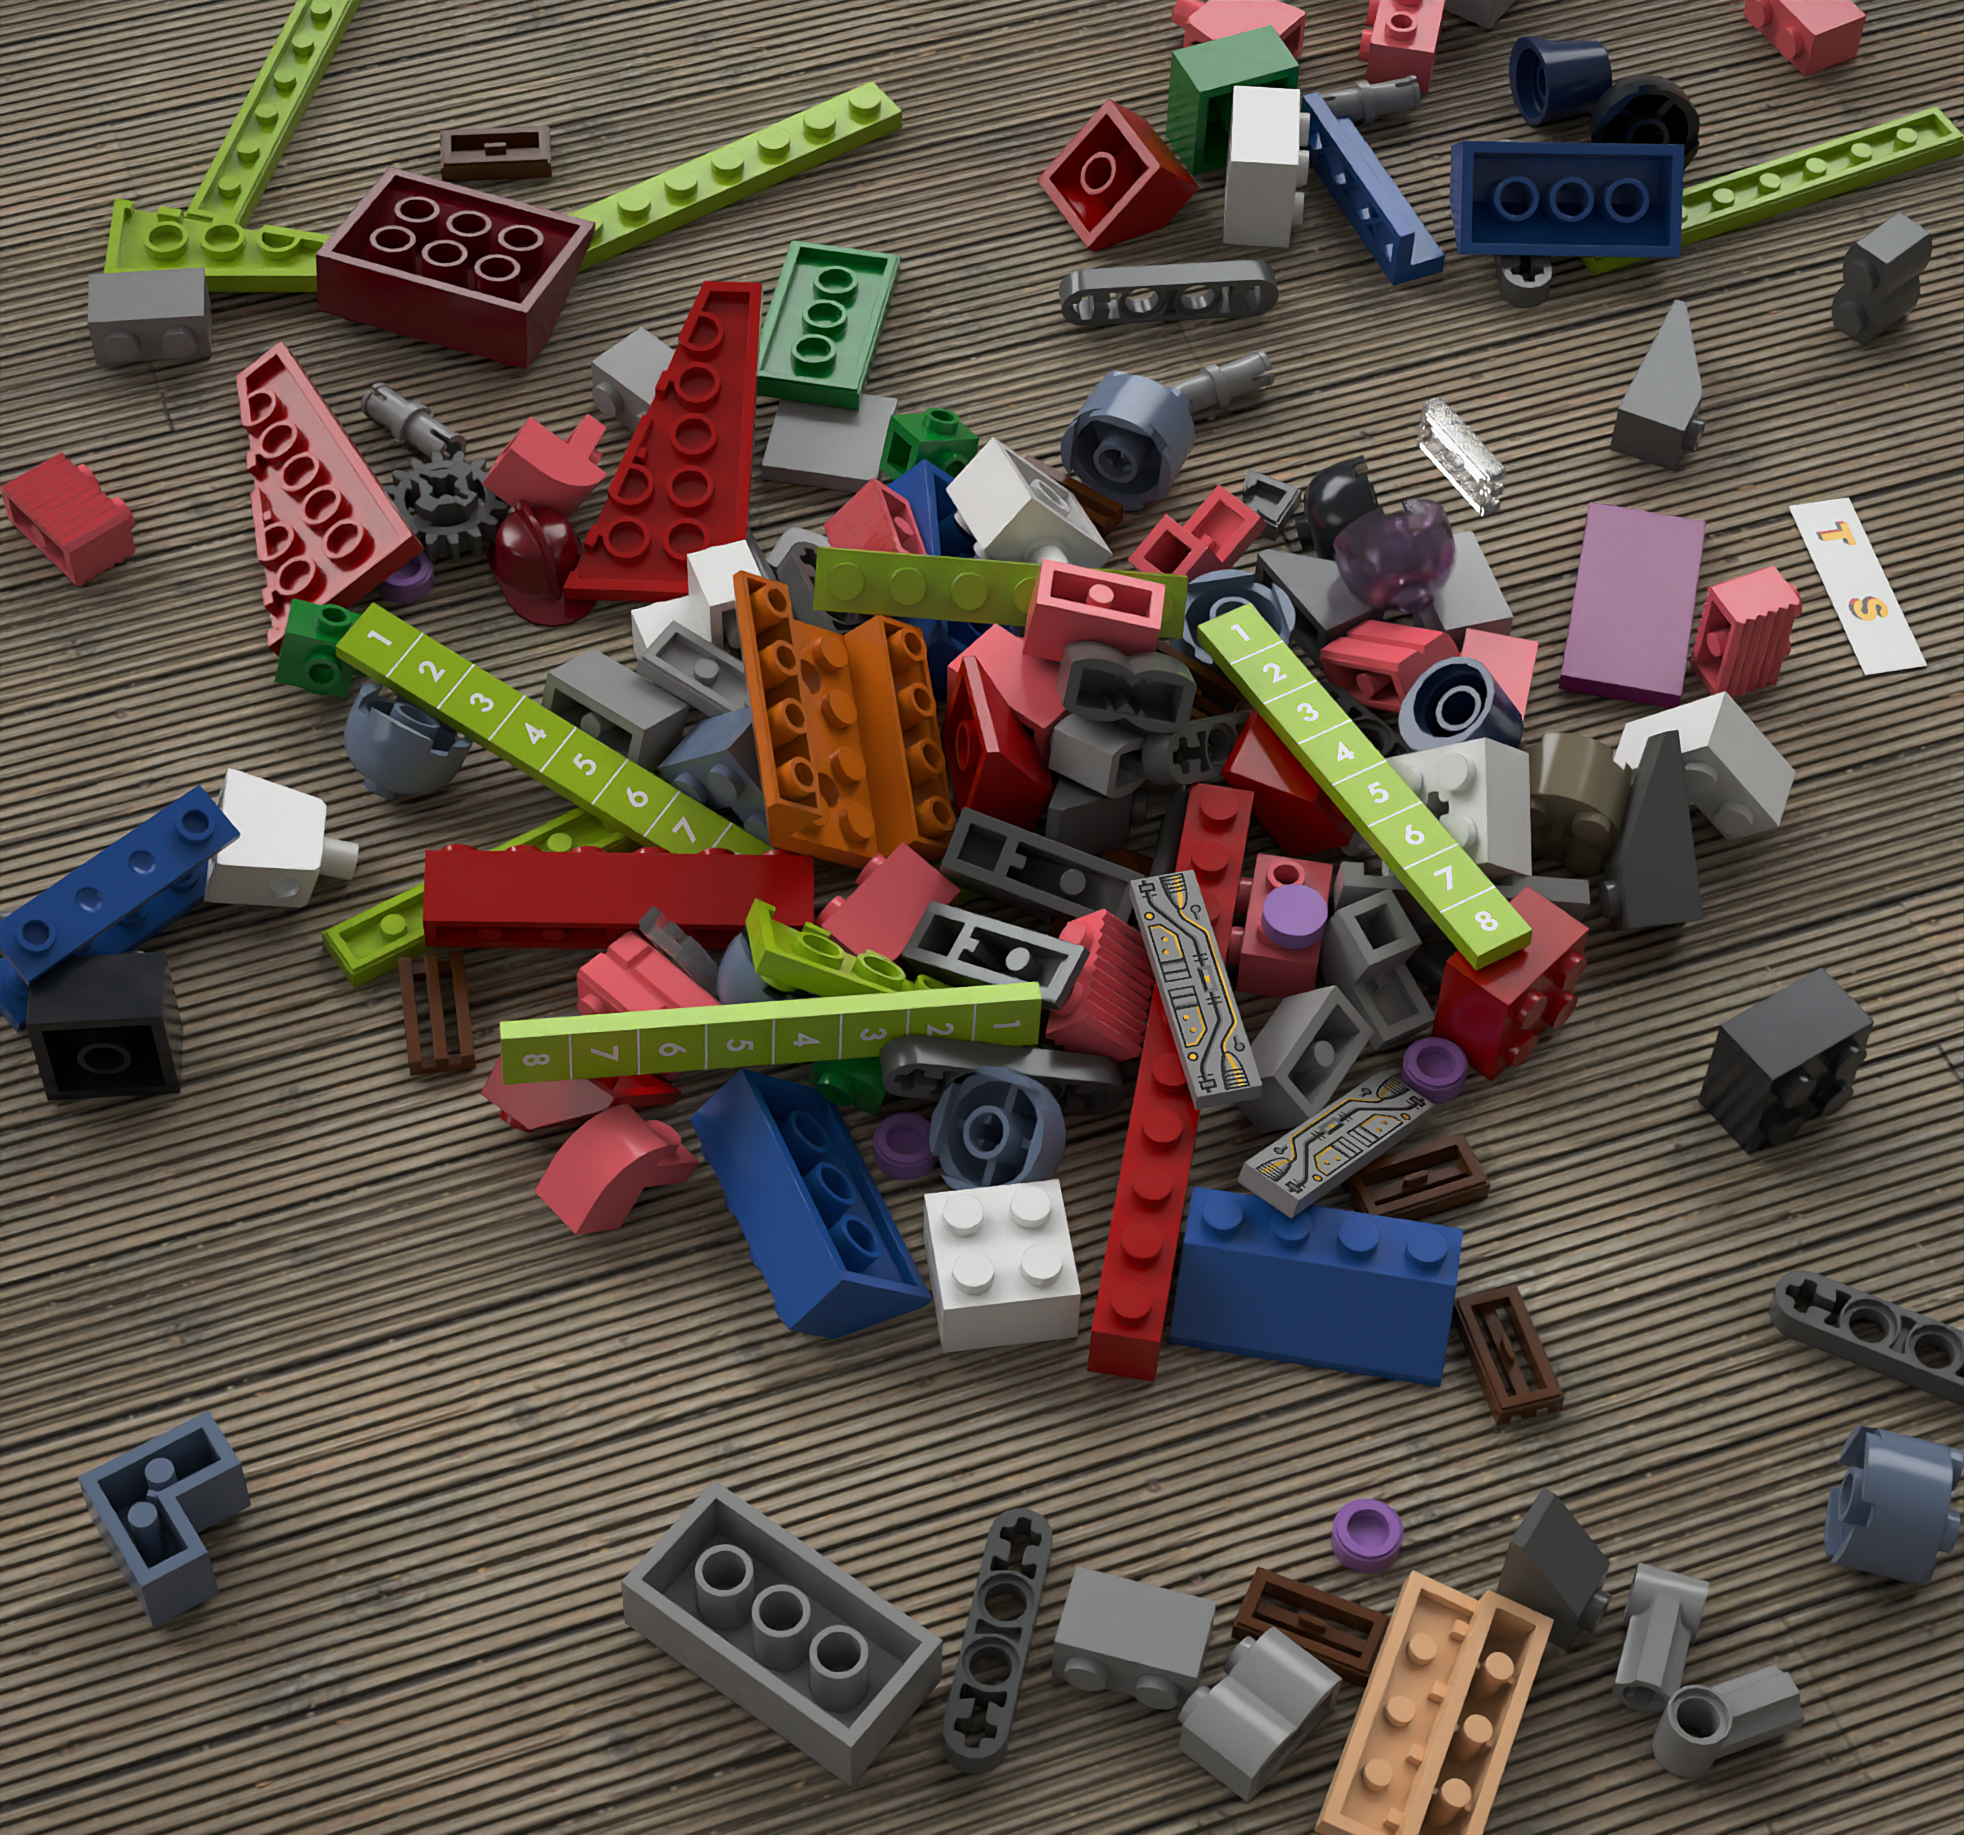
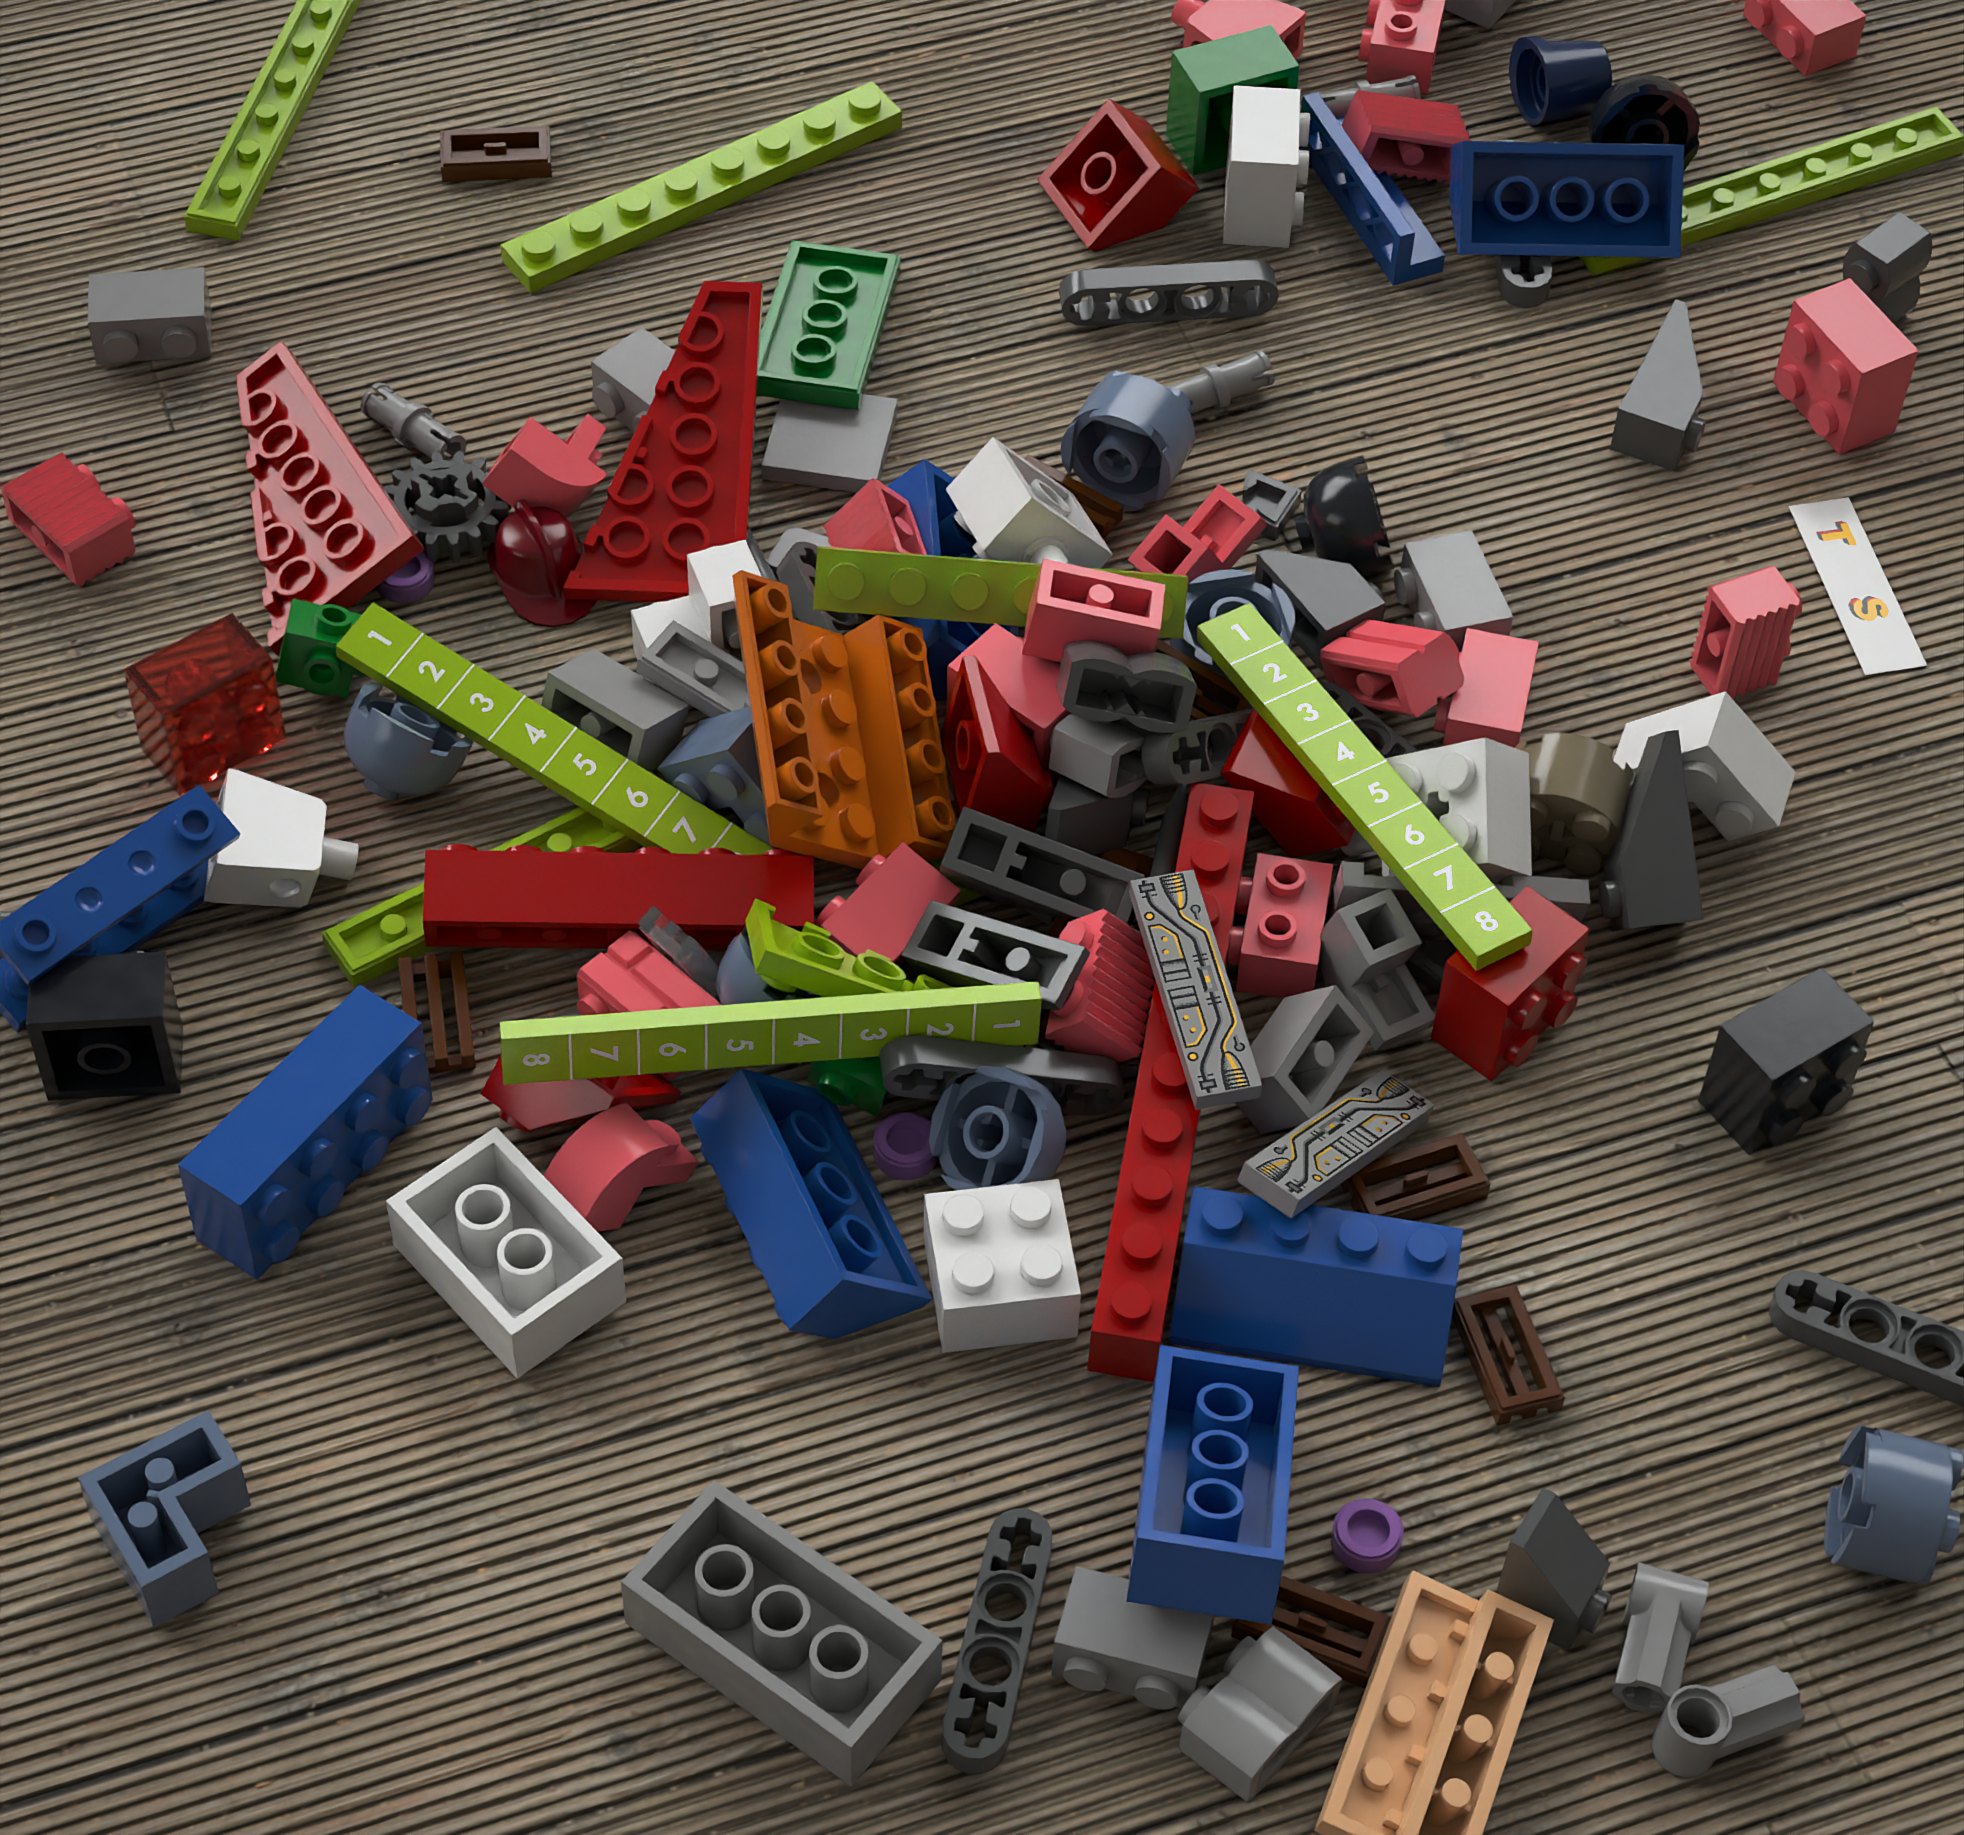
lime wing [104,198,331,292] -> none
dark red slope [316,167,596,369] -> none
green brick [879,408,980,481] -> none
medium lavender tile [1261,884,1328,949] -> none
clear purple cylinder [1332,499,1457,614] -> none
dark blue hat [1398,657,1524,752] -> none
medium lavender tile [1401,1037,1468,1103] -> none
clear tile [1416,396,1507,517] -> none
tile [1558,502,1706,708] -> none
none -> clear red brick [124,613,286,795]
none -> blue brick [178,984,433,1280]
none -> white brick [386,1127,626,1379]
none -> blue brick [1126,1345,1299,1624]
none -> coral brick [1341,90,1472,185]
none -> coral brick [1773,278,1919,455]

